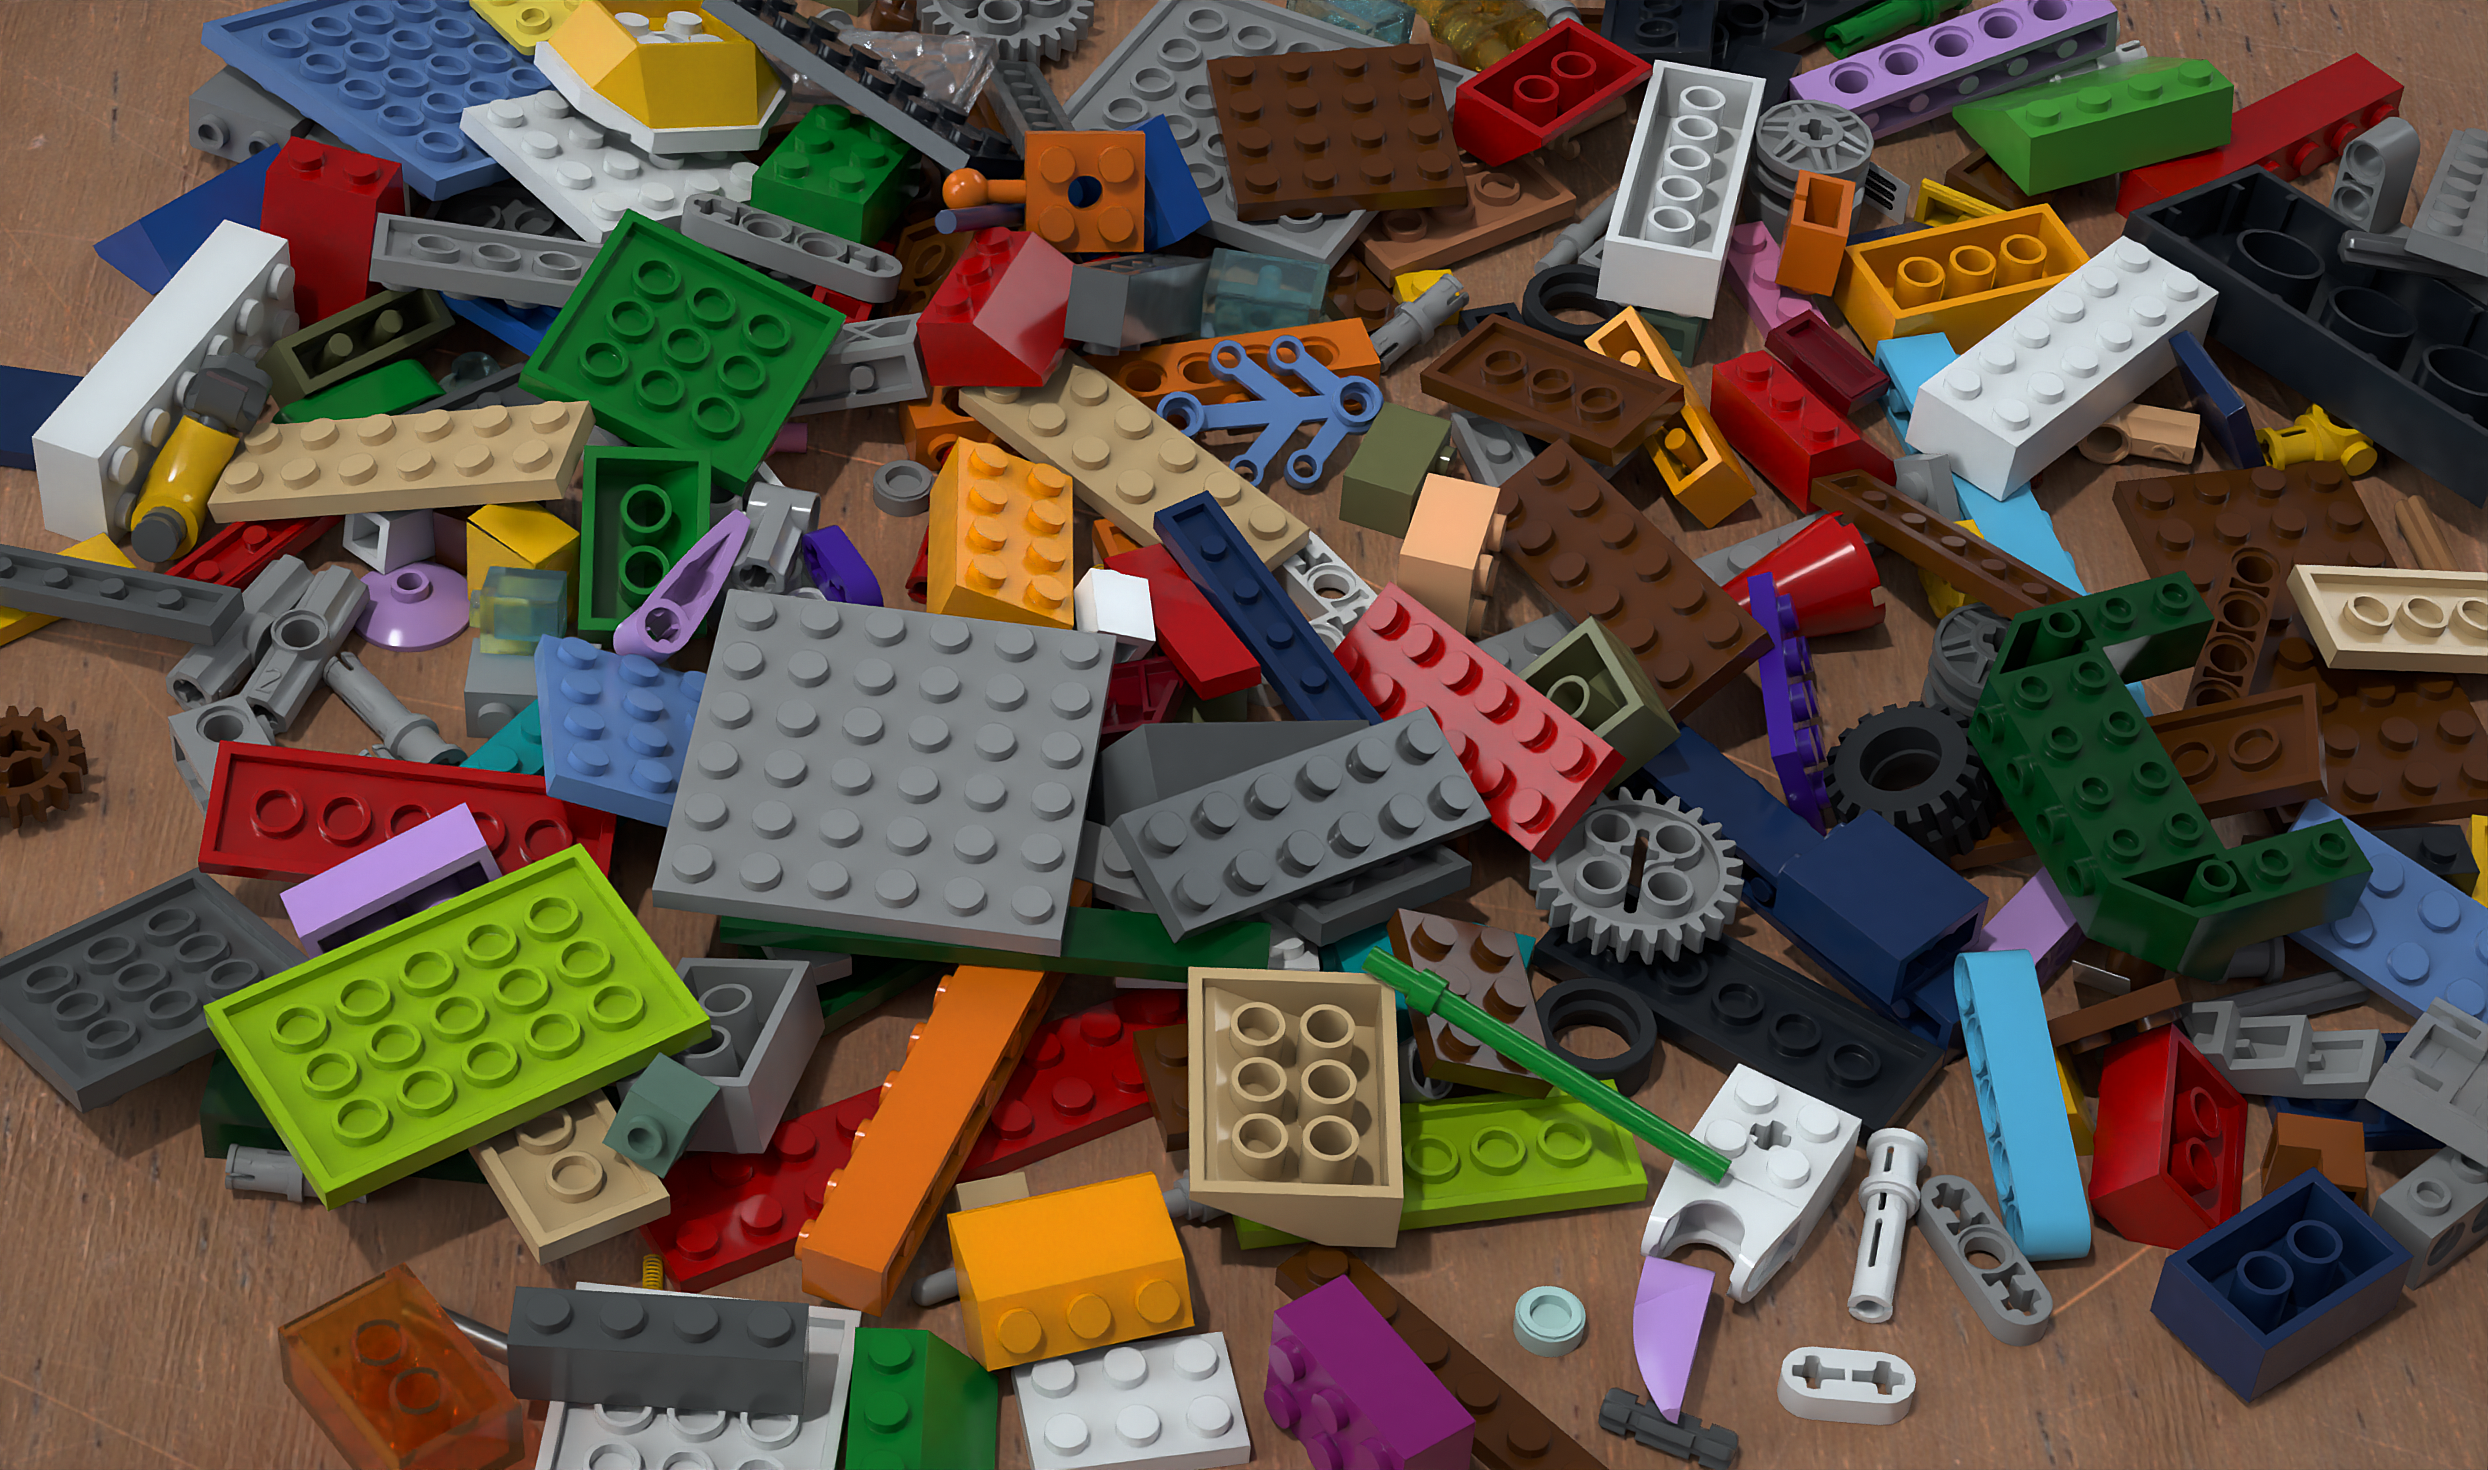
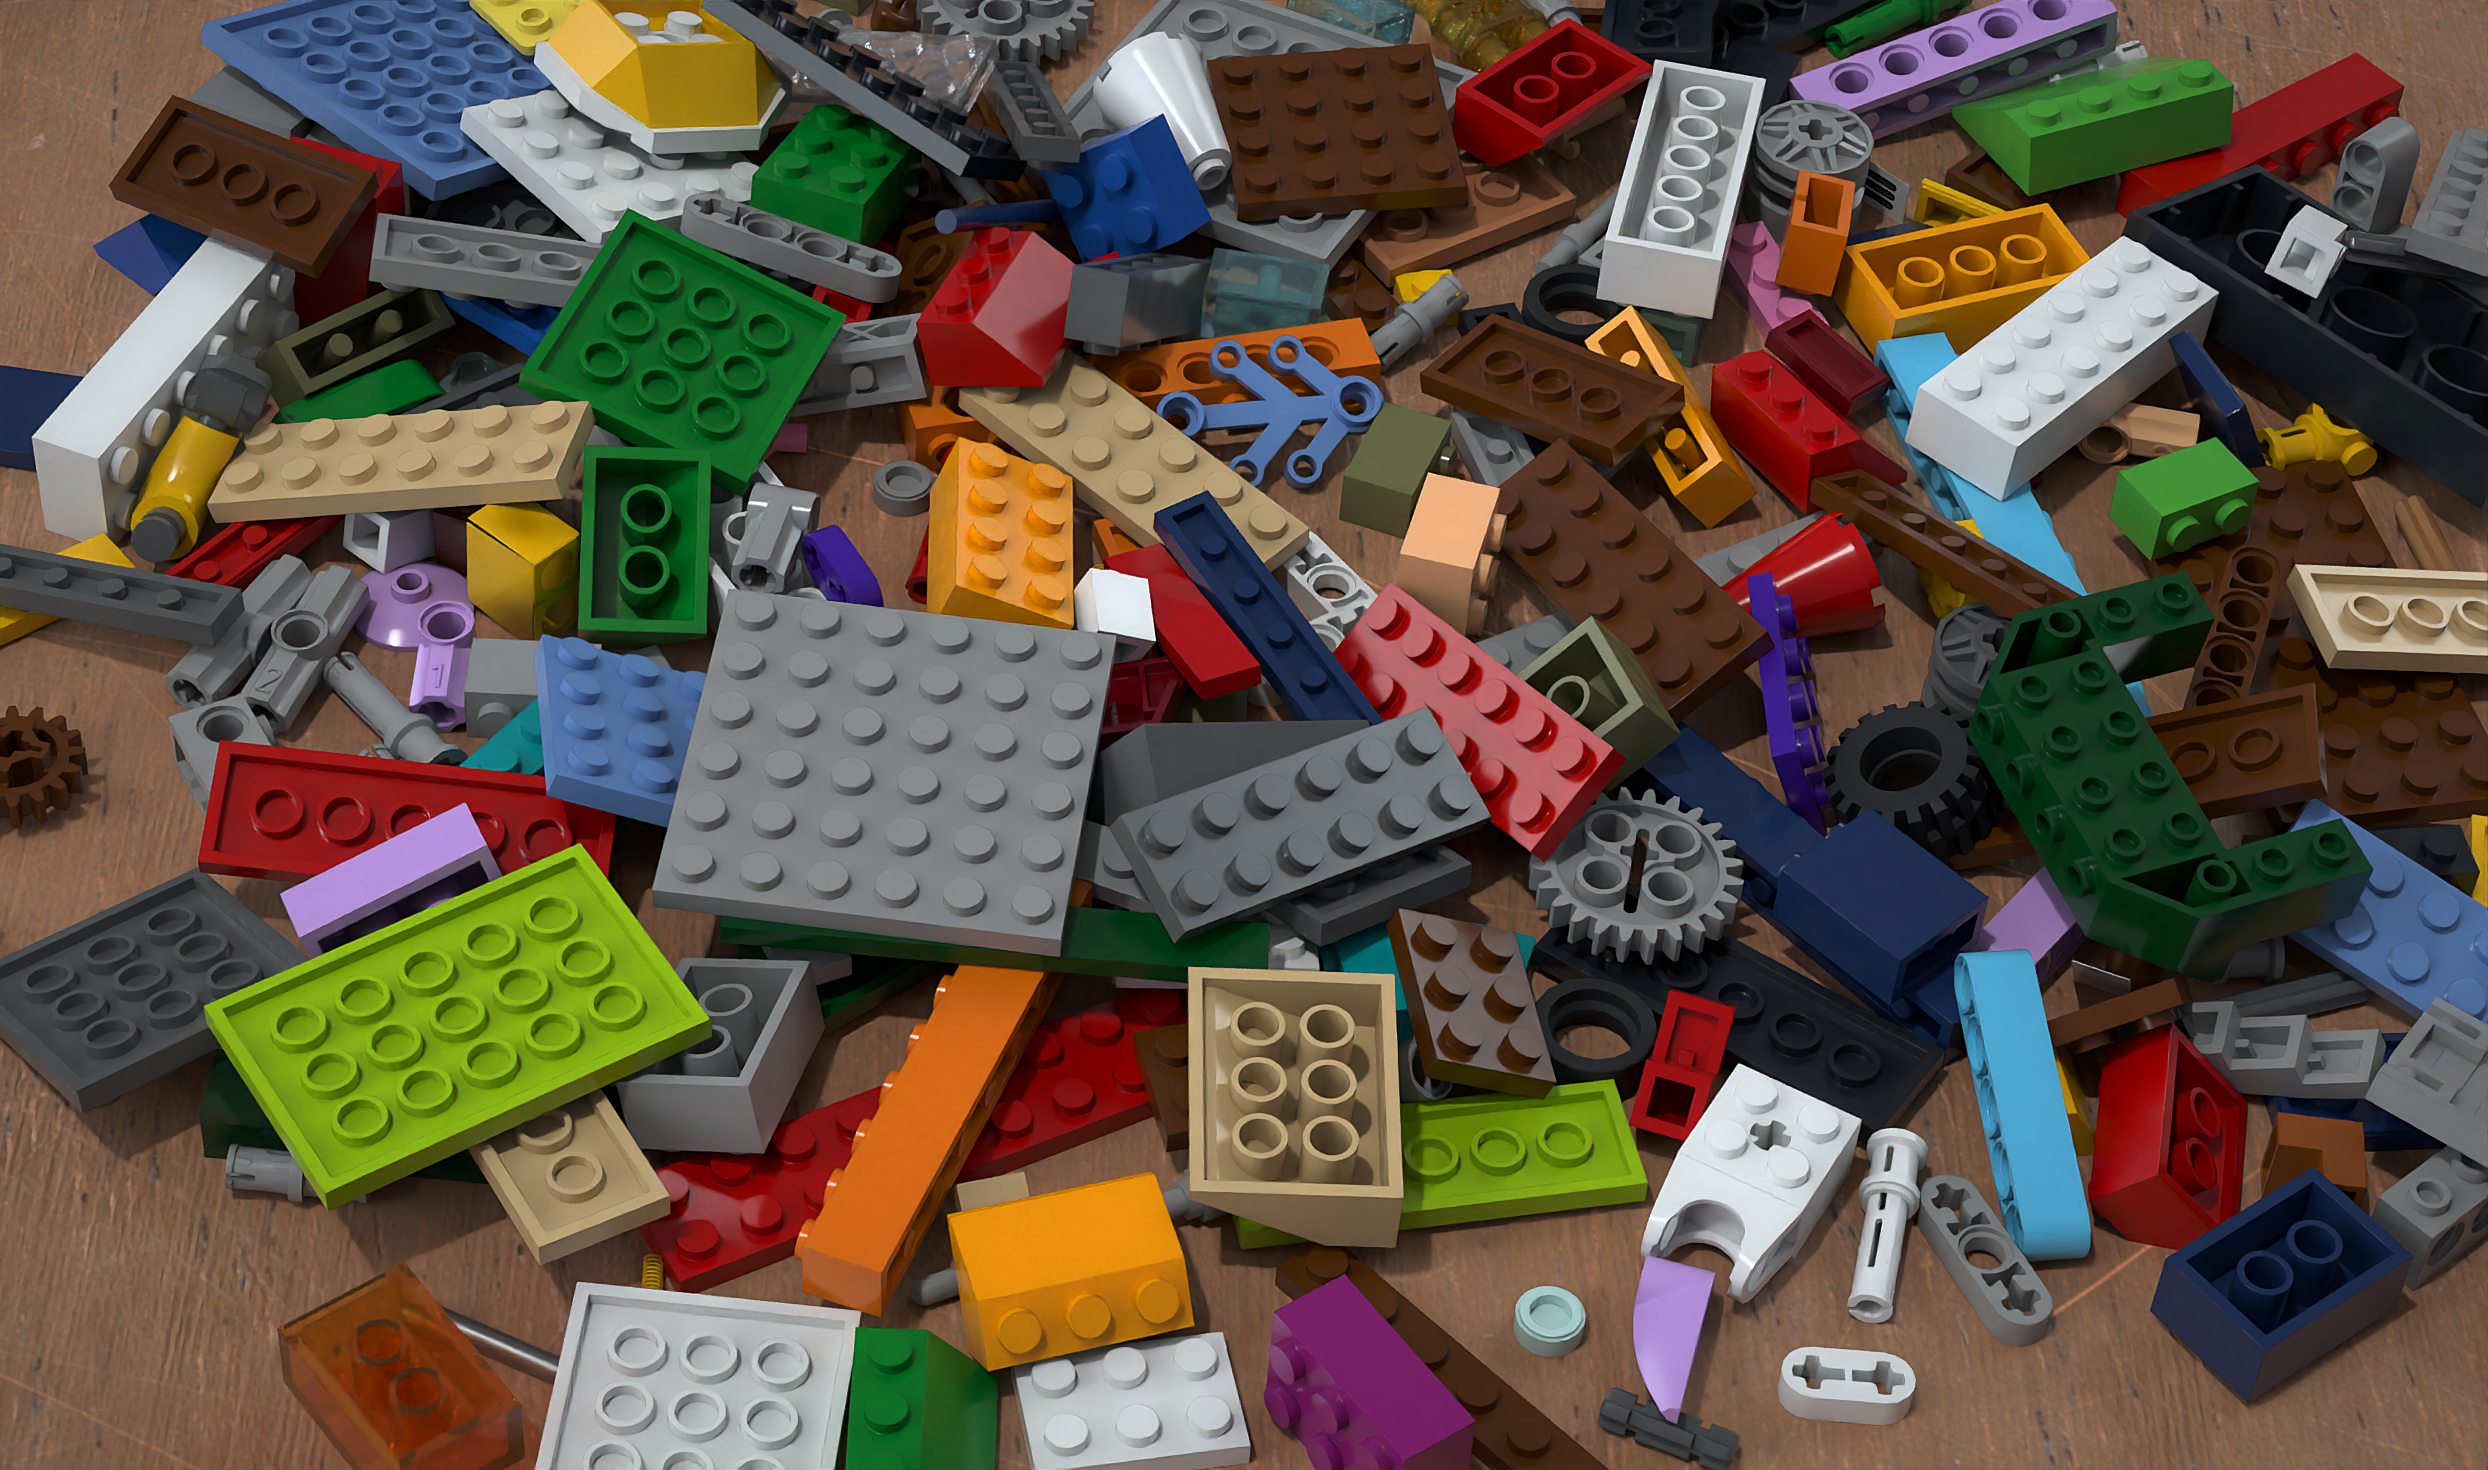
clear light blue brick [469,566,567,656] -> none
dark grey brick [507,1286,809,1415] -> none
sand green brick [602,1052,720,1179] -> none
lavender piece [613,508,751,666] -> none
orange plate [942,131,1145,252] -> none
green bar [1362,946,1732,1185] -> none
light grey bracket [1893,454,1962,522] -> none
none -> reddish brown plate [109,95,380,279]
none -> lavender piece [409,600,477,733]
none -> white cone [1093,31,1232,190]
none -> red brick [1629,989,1737,1141]
none -> bright green brick [2108,437,2260,561]
none -> white brick [2264,204,2348,299]

